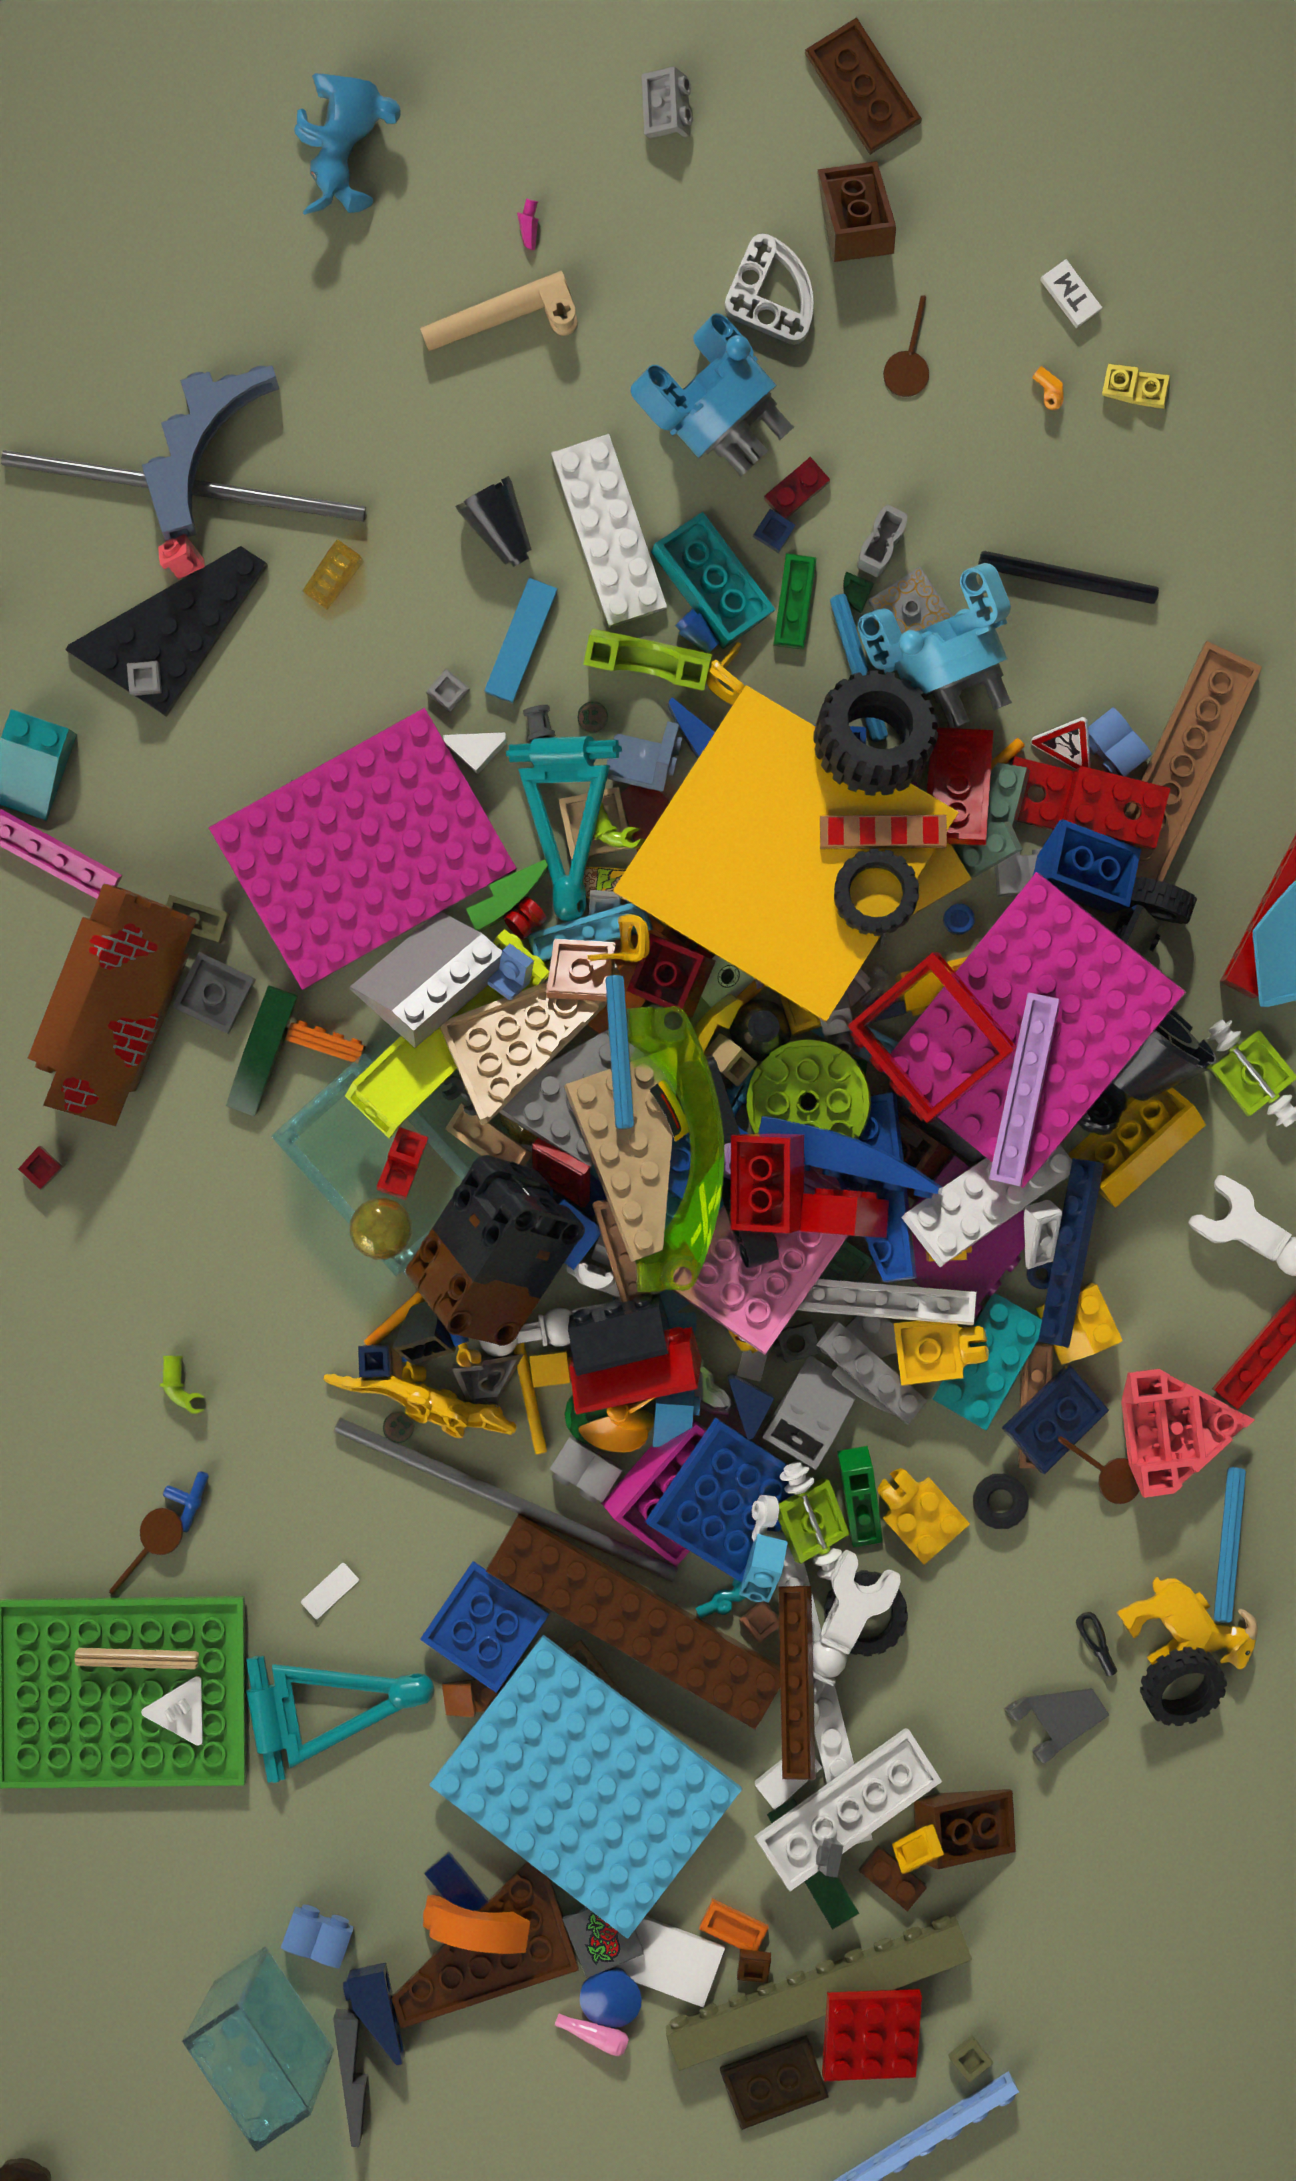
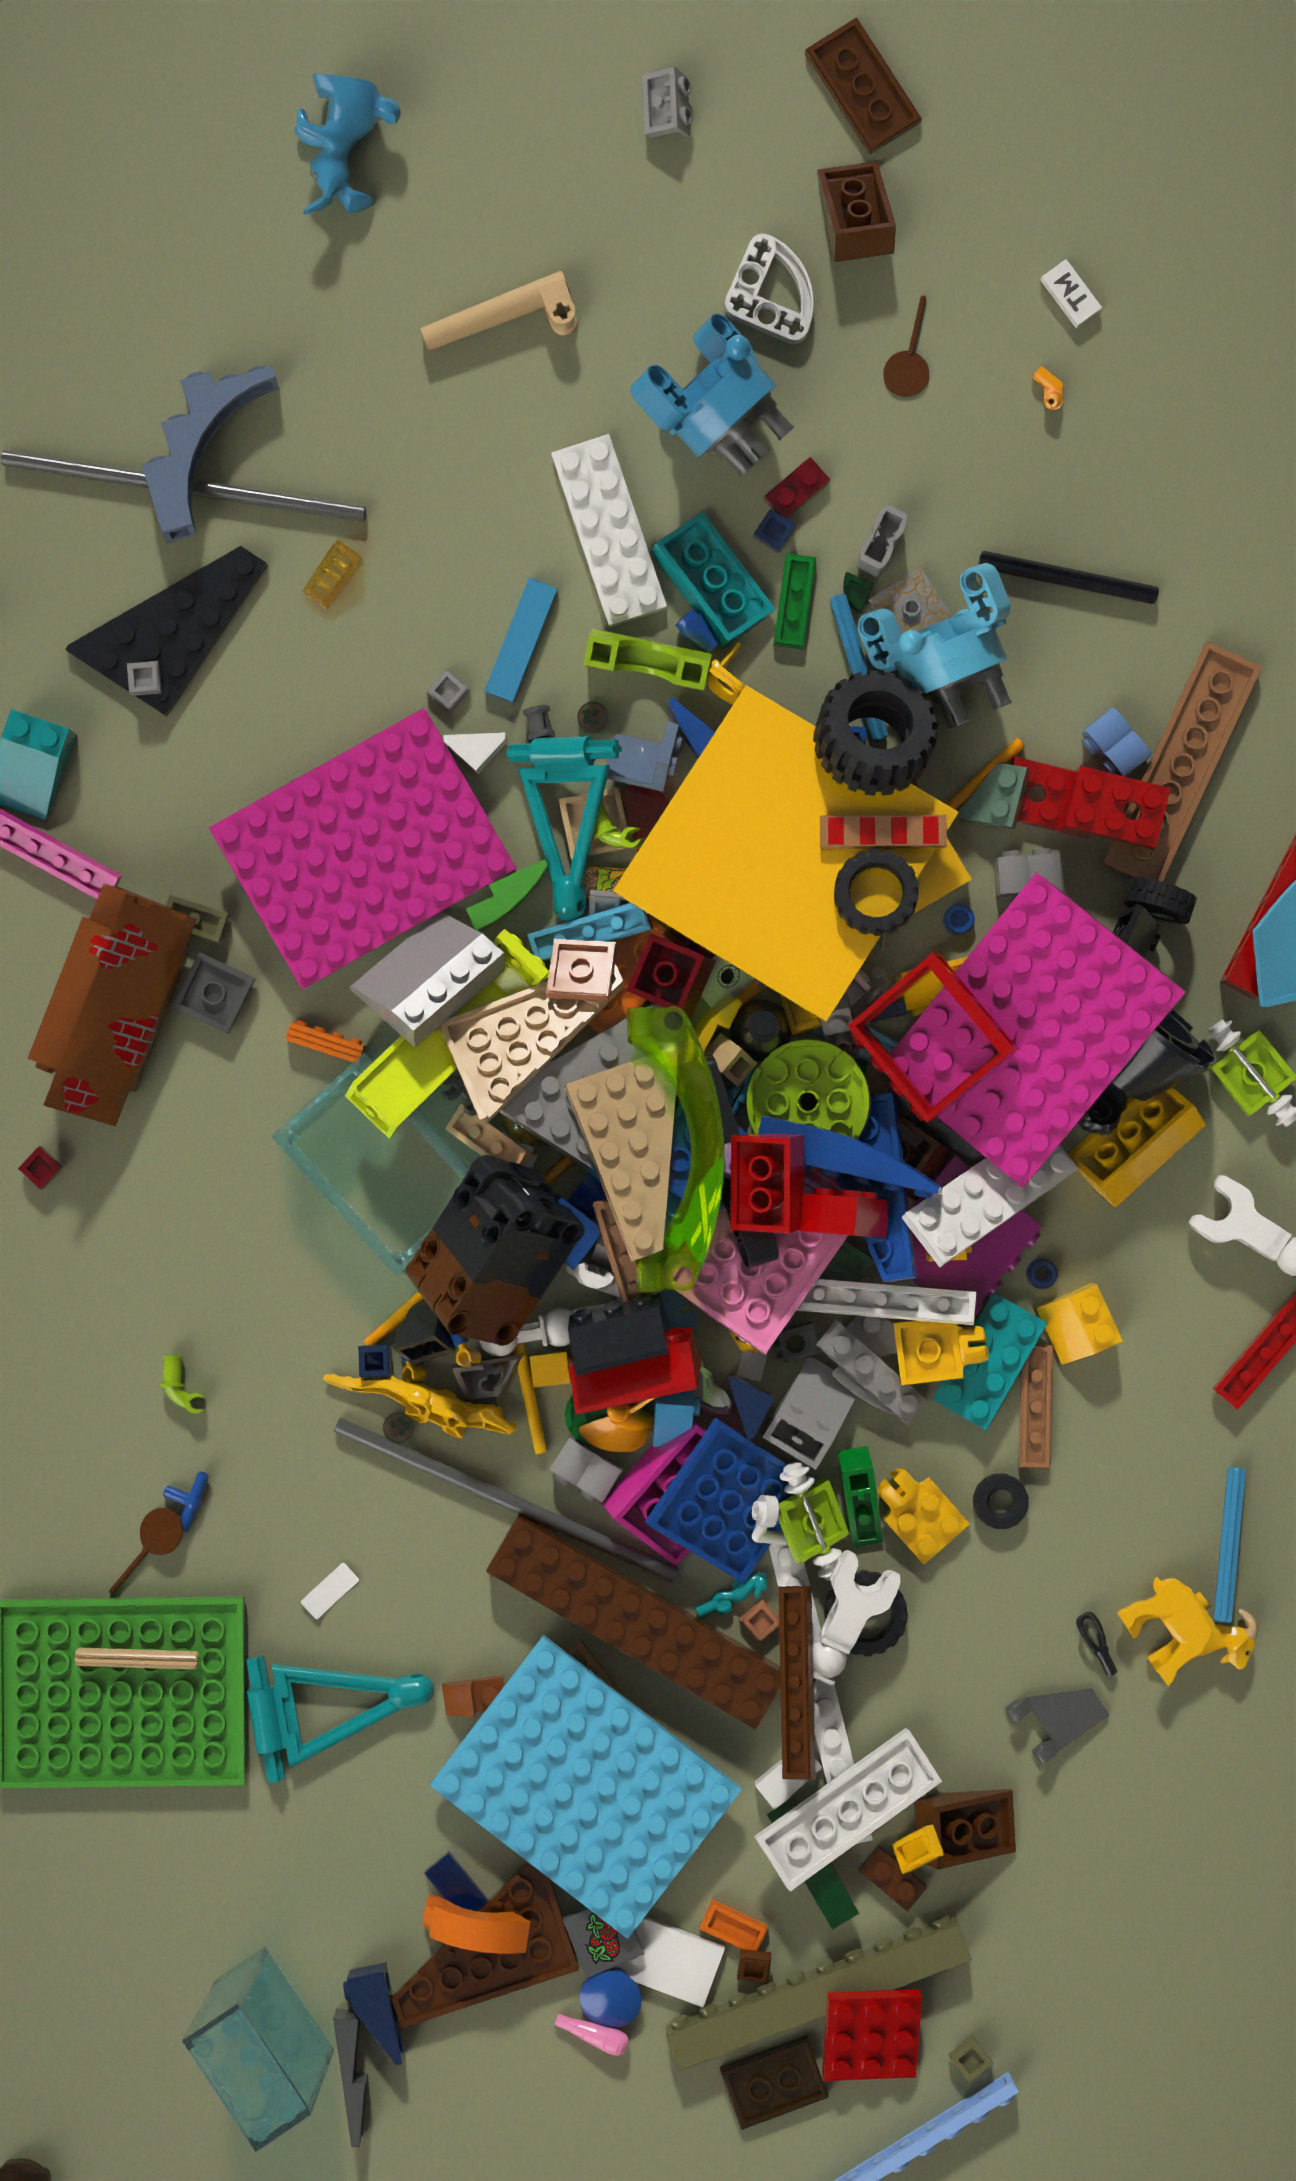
white piece [141,1676,203,1745] -> none
coral bracket [158,534,205,580] -> none
dark green slope [226,985,298,1116] -> none
medium blue brick [281,1905,354,1968] -> none
clear yellow cylinder [349,1198,413,1260] -> none
red slope [376,1127,429,1201] -> none
blue plate [420,1561,550,1693] -> none
black cone [455,476,532,567] -> none
medium blue bracket [488,944,534,1000] -> none
red wheel [503,897,547,940] -> none
dark pink bar [517,198,539,251] -> none
red plate [532,1138,590,1208] -> none
yellow piece [587,914,649,962] -> none
dark azure axle [605,975,634,1129] -> none
sticker [650,1080,690,1142] -> none
medium azure slope [739,1534,788,1603] -> none
dark grey plate [816,1838,844,1878] -> none
red plate [927,728,994,845] -> none
sand green wing [954,822,1023,878] -> none
lavender plate [989,992,1061,1186] -> none
dark blue tile [1002,1364,1109,1474] -> none
white slope [1024,1200,1062,1269] -> none
piece [1031,717,1091,770] -> none
blue slope [1033,819,1141,914] -> none
dark blue plate [1038,1158,1104,1348] -> none
reddish brown piece [1058,1436,1140,1504] -> none
light yellow slope [1102,364,1170,409] -> none
coral wedge [1121,1369,1255,1498] -> none
black tyre [1140,1647,1227,1726] -> none

